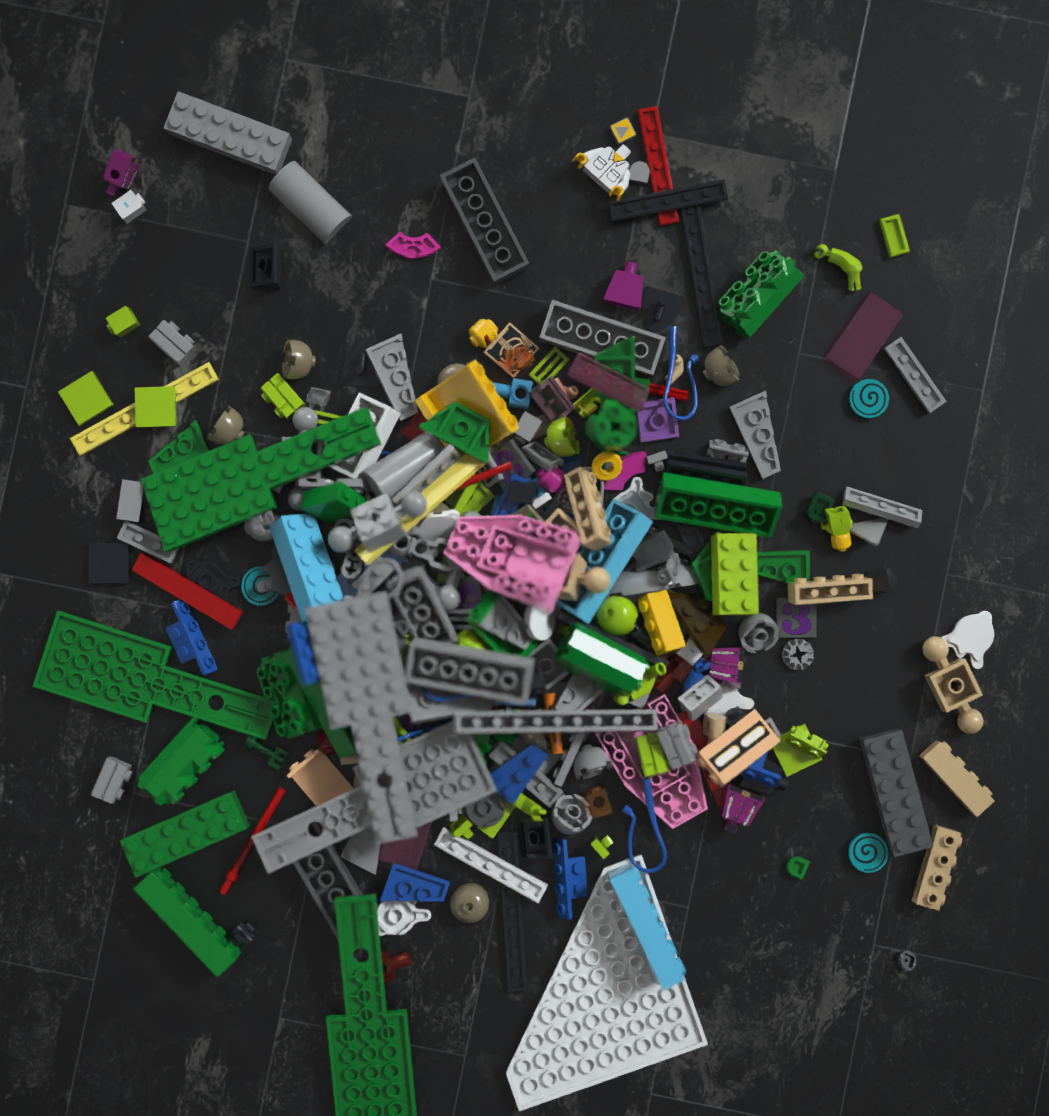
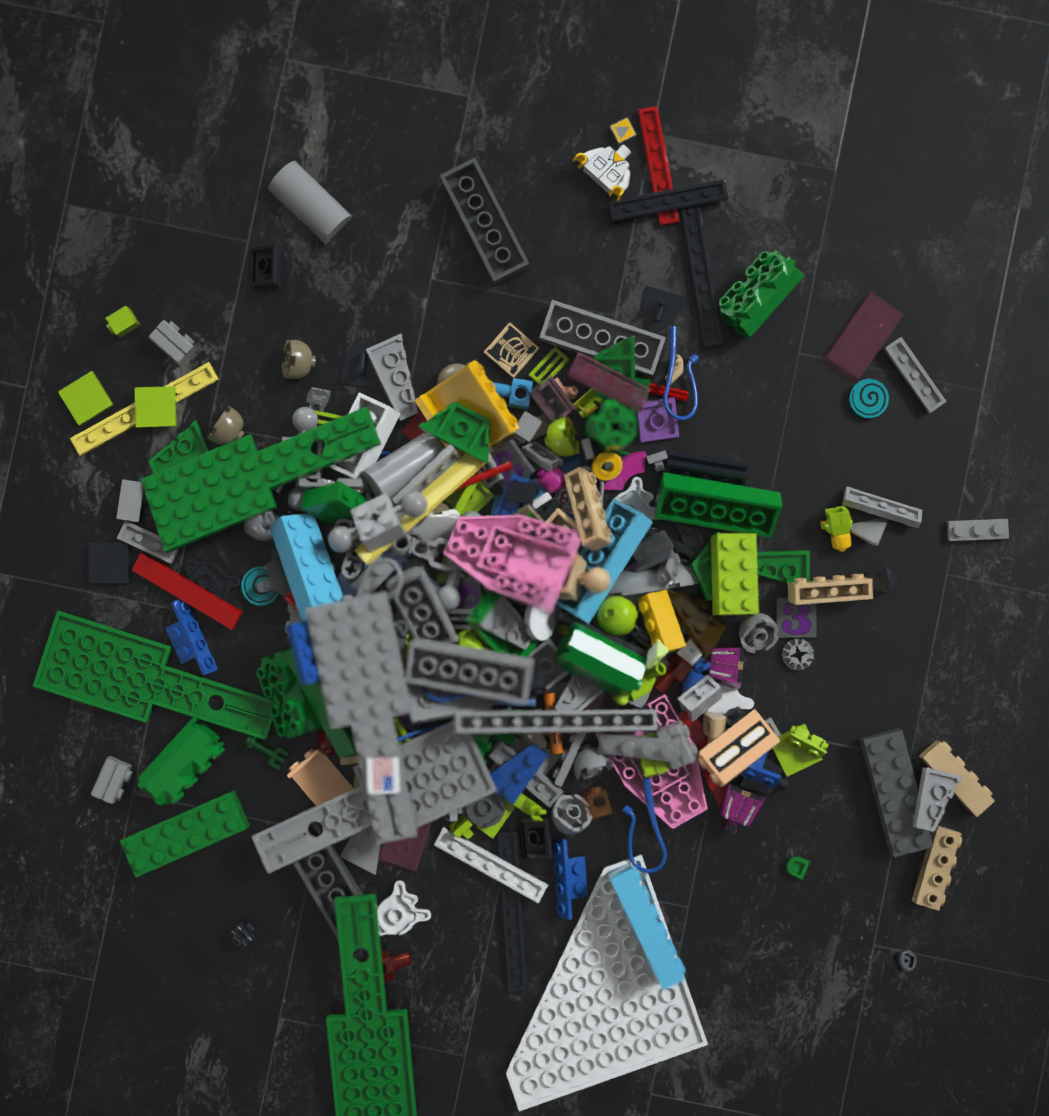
magenta torso [103,149,143,197] -> none
white brick [112,190,146,223] -> none
green brick [134,867,242,977] -> none
light grey brick [164,91,292,175] -> none
red bar [219,787,286,895] -> none
lime brick [260,373,306,420] -> none
blue wing [380,862,450,901] -> none
dark pink tile [385,232,441,259] -> none
dark tan cylinder [450,883,489,924] -> none
yellow head [469,319,498,348] -> none
clear orange brick [504,345,535,373] -> none
lime tile [590,835,613,859] -> none
magenta torso [603,261,643,311] -> none
light grey tile [629,161,649,184] -> none
dark tan cylinder [703,345,740,386] -> none
light grey hinge [706,439,749,463] -> none
light grey wing [729,391,781,479] -> none
dark green bracket [805,491,835,524] -> none
lime arm [814,244,863,291] -> none
teal tile [848,832,888,873] -> none
lime tile [879,214,910,258] -> none
tan brick [923,636,984,734] -> none
white tile [941,611,994,669] -> none
none -> sticker [367,757,400,794]
none -> light grey tile [580,438,595,462]
none -> light grey plate [598,732,680,762]
none -> yellowish green slope [646,640,669,669]
none -> light grey wing [912,768,963,832]
none -> light grey plate [947,519,1009,541]

